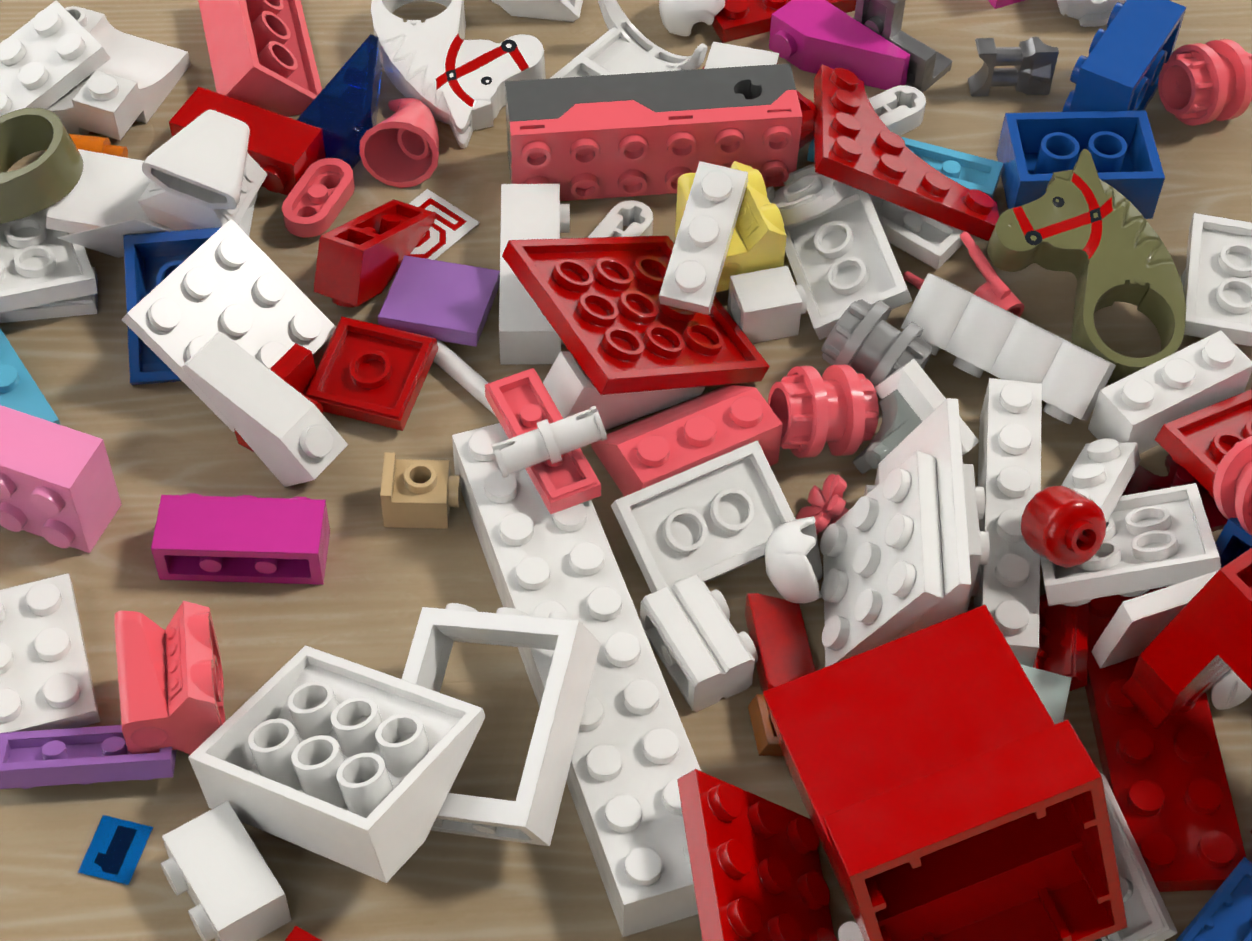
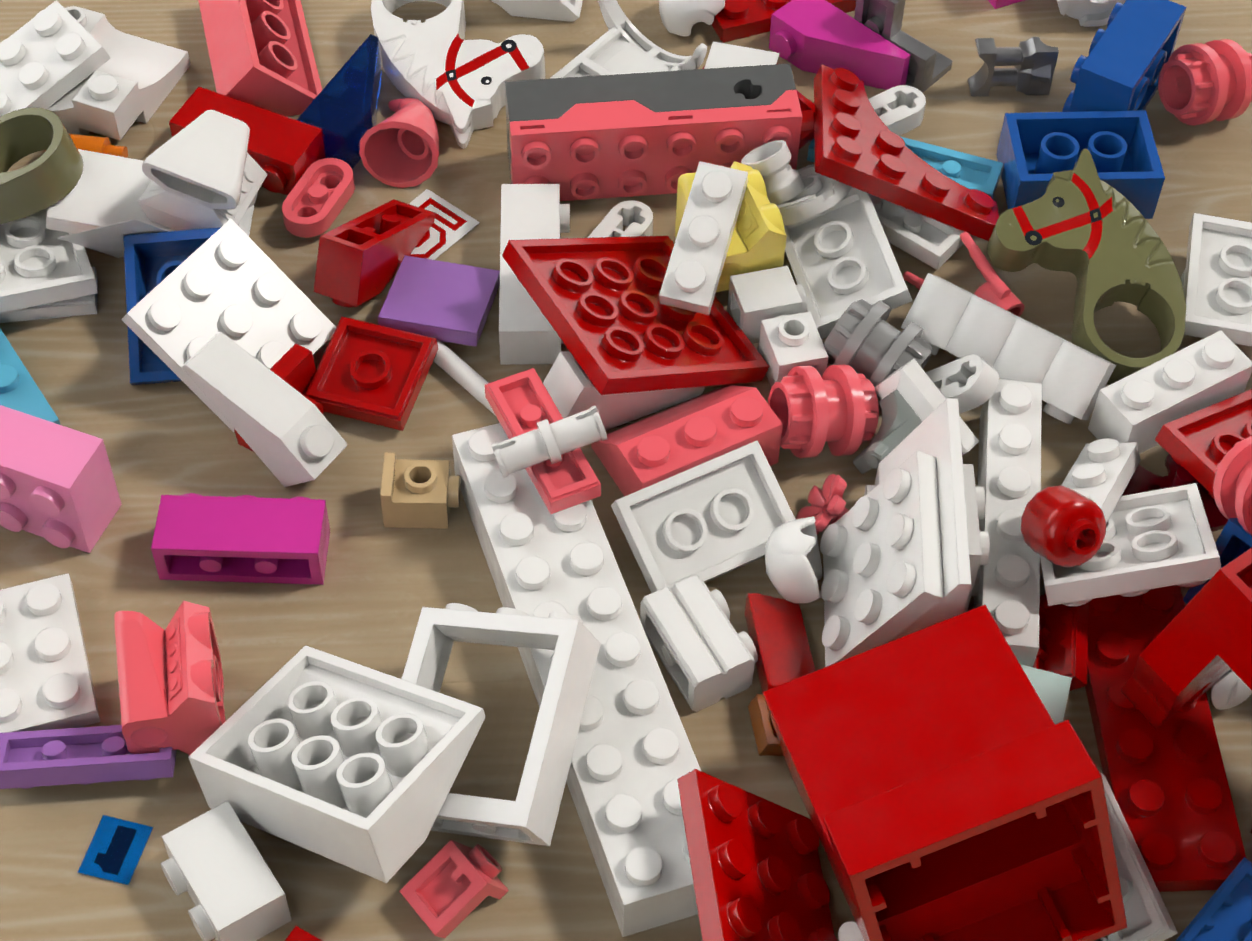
white tile [1091,570,1219,669] -> none
none -> coral bracket [399,840,509,939]
none -> white wheel [741,140,805,205]
none -> white brick [758,311,829,387]
none -> white beam [926,354,999,414]

